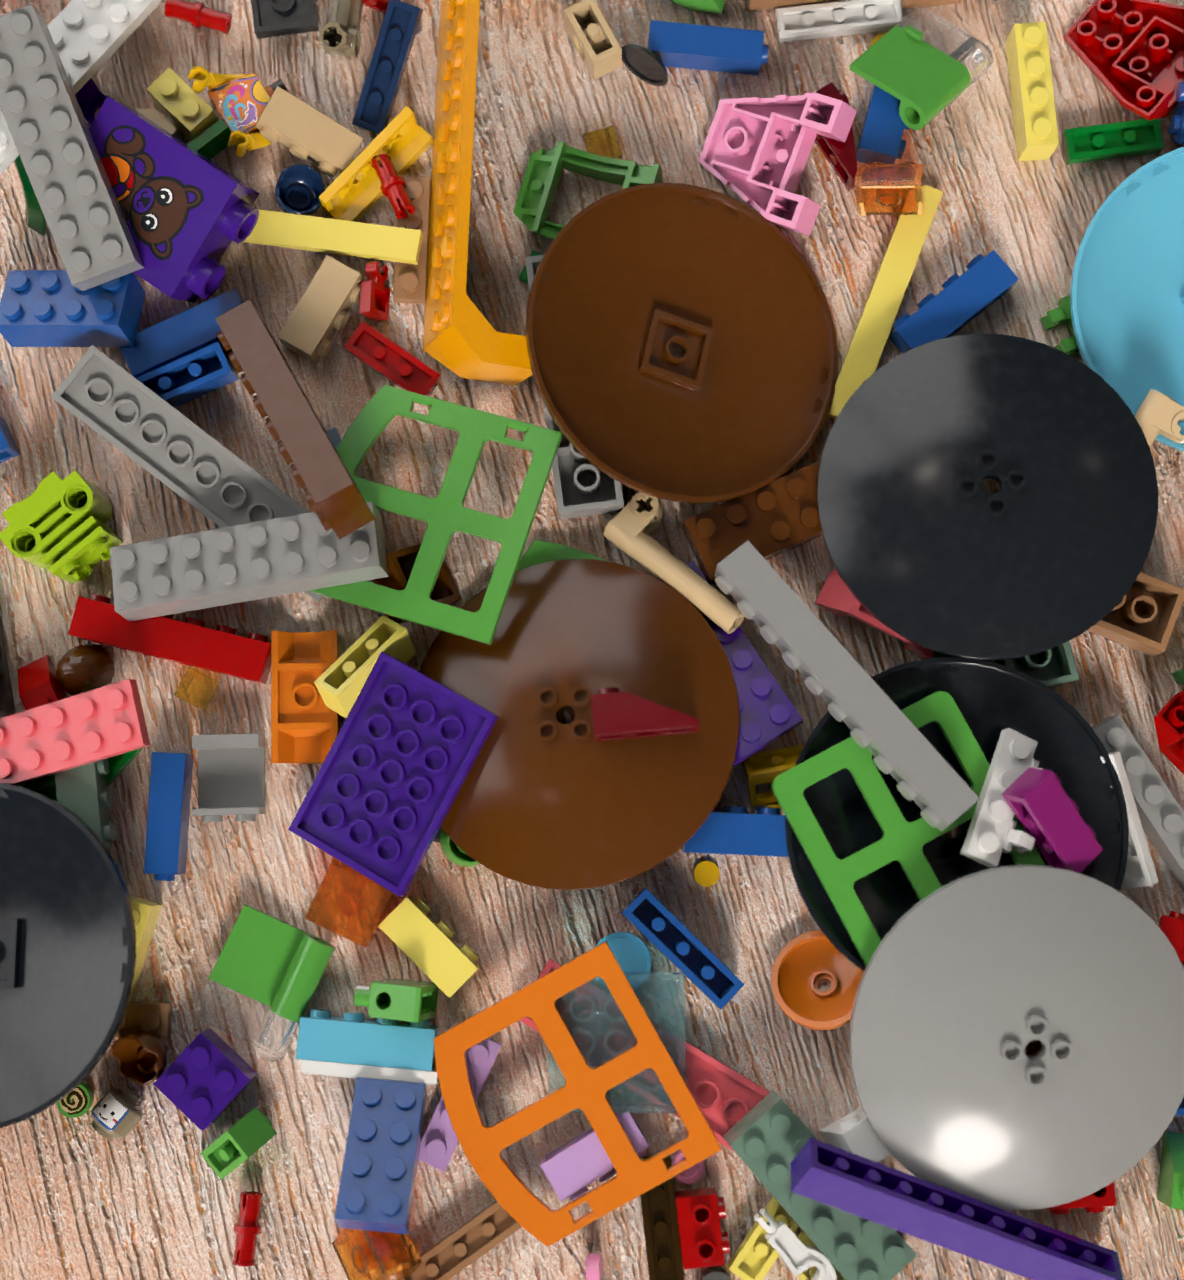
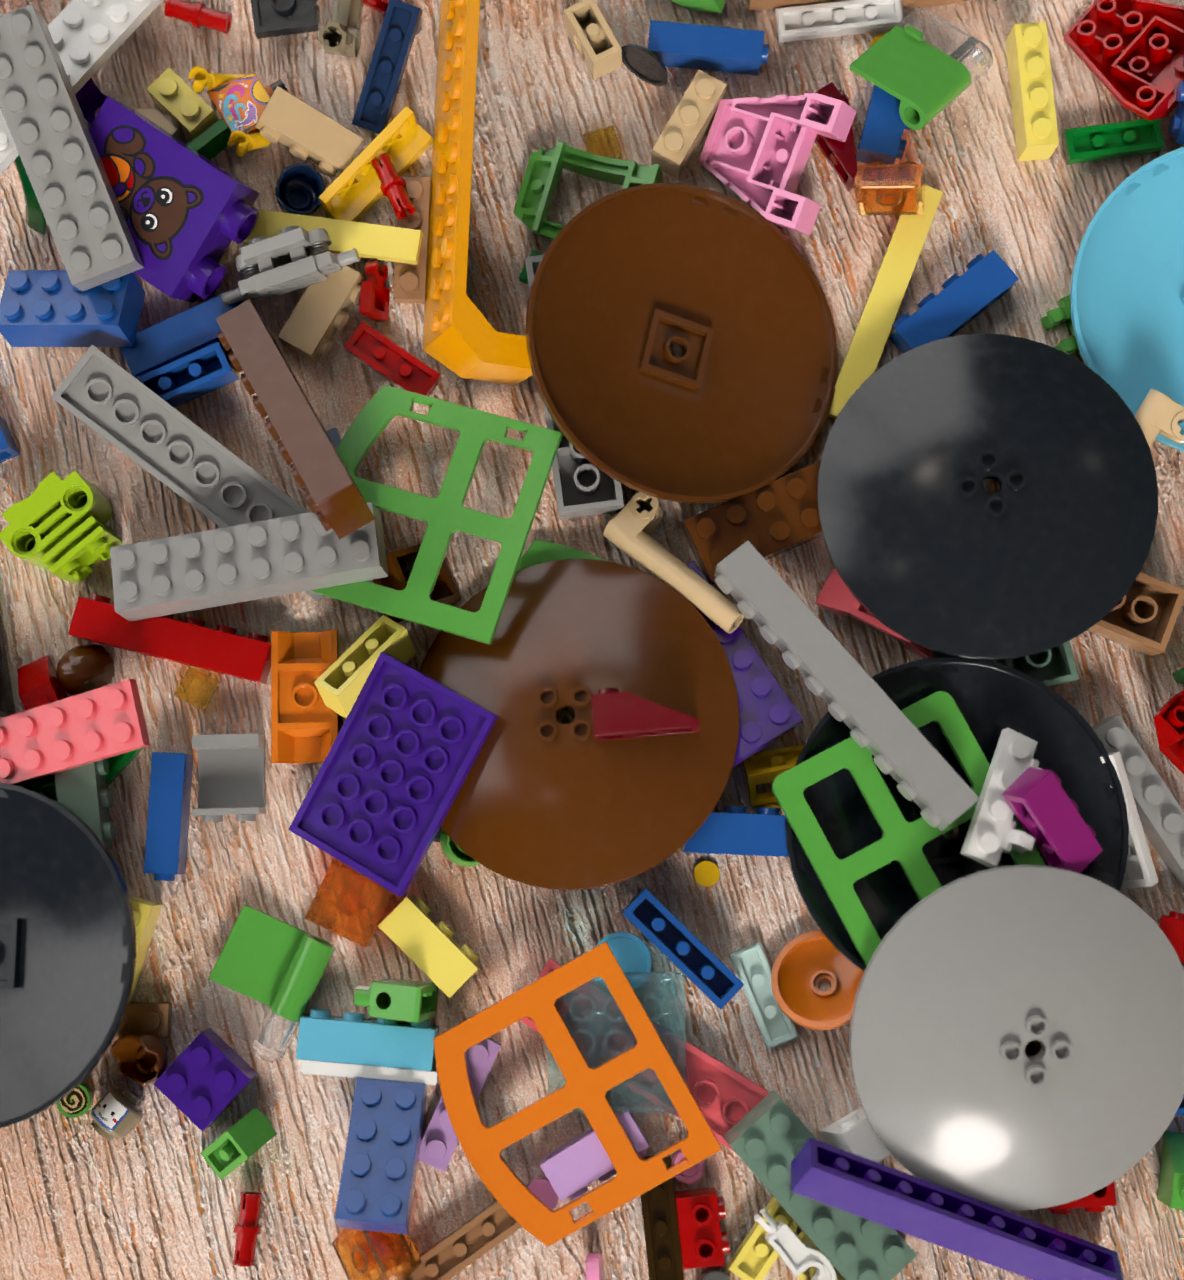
none -> light grey piece [221,226,360,306]
none -> bright pink tile [527,1177,558,1210]
none -> tan brick [651,70,727,180]
none -> light aqua tile [729,941,799,1050]

